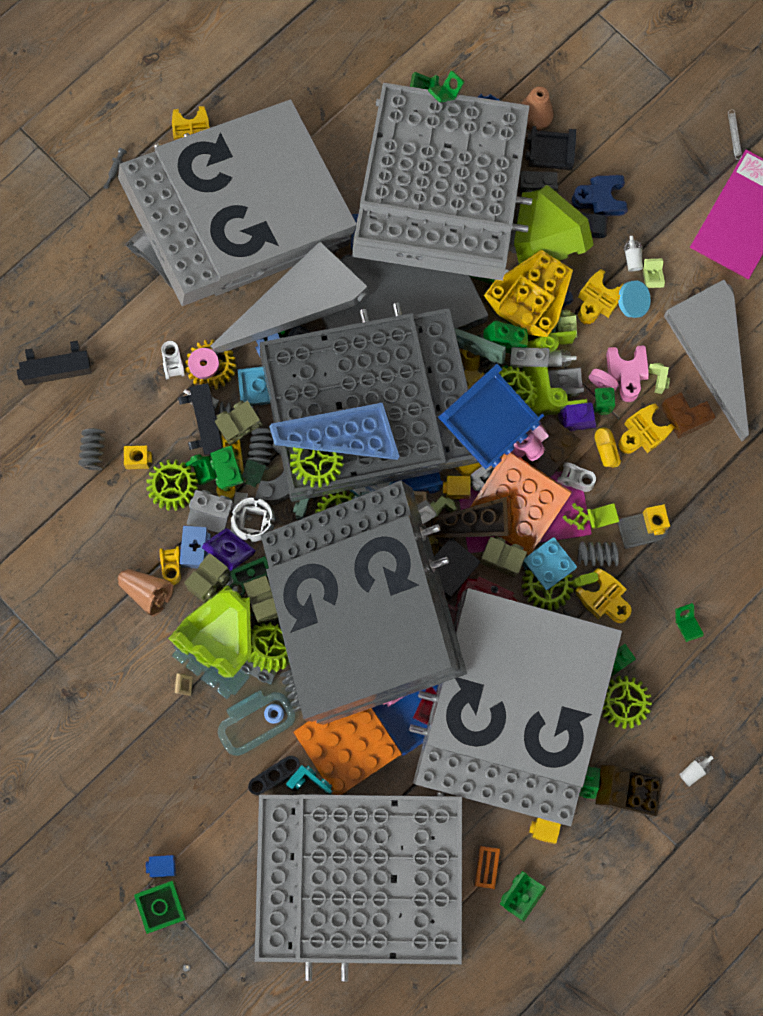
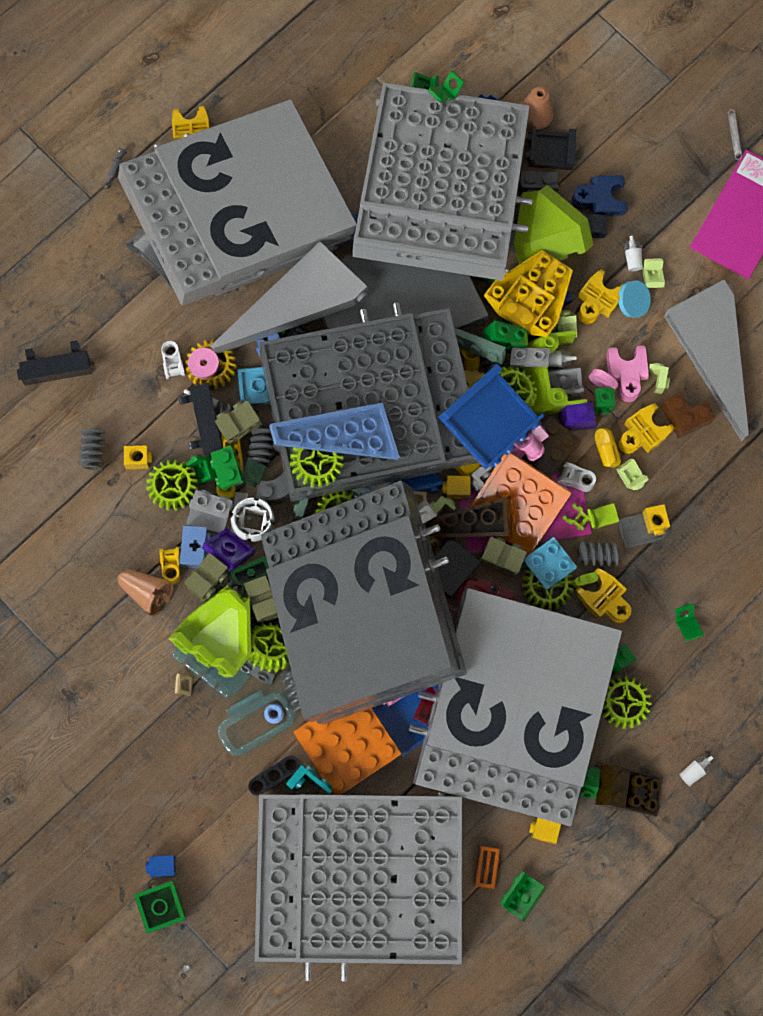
none -> yellowish green bracket [616,458,649,490]

